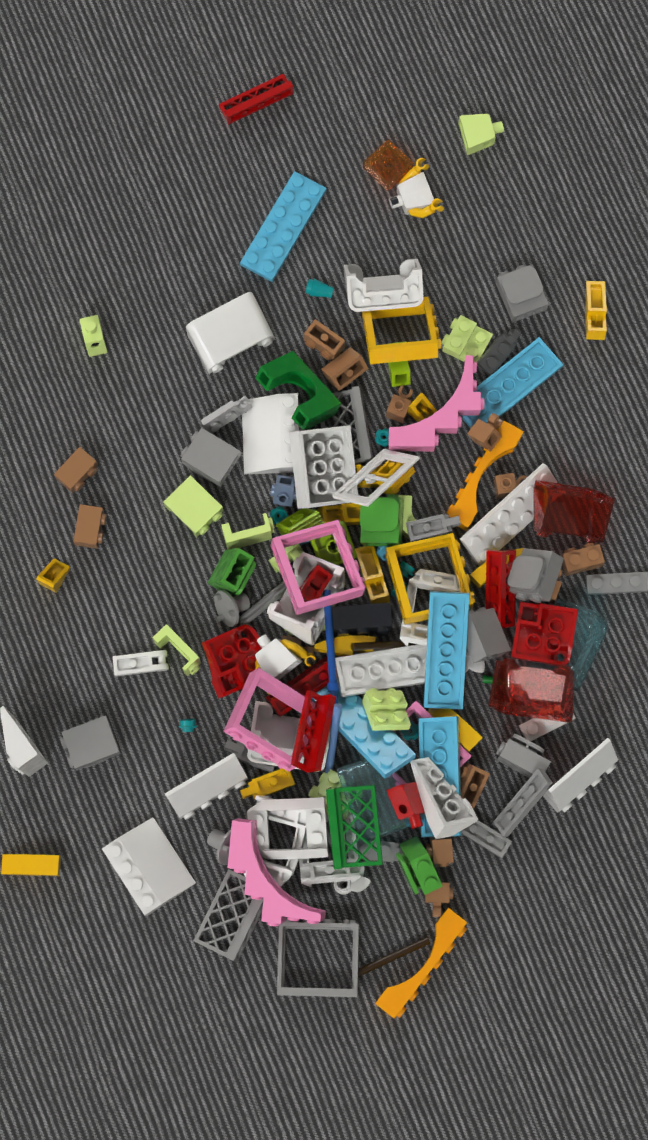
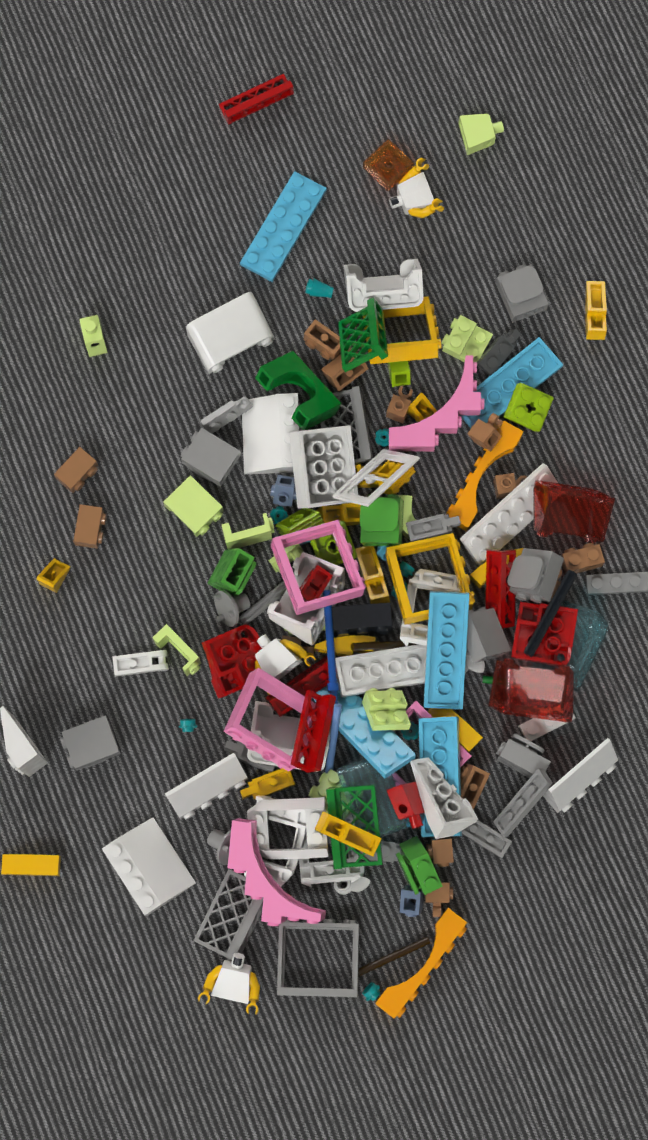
none -> torso [198,953,260,1015]
none -> yellow slope [315,811,382,856]
none -> green fence [338,297,388,372]
none -> teal plate [362,982,381,1001]
none -> sand blue brick [400,885,424,917]
none -> lime brick [504,383,554,432]
none -> black axle [524,570,577,657]

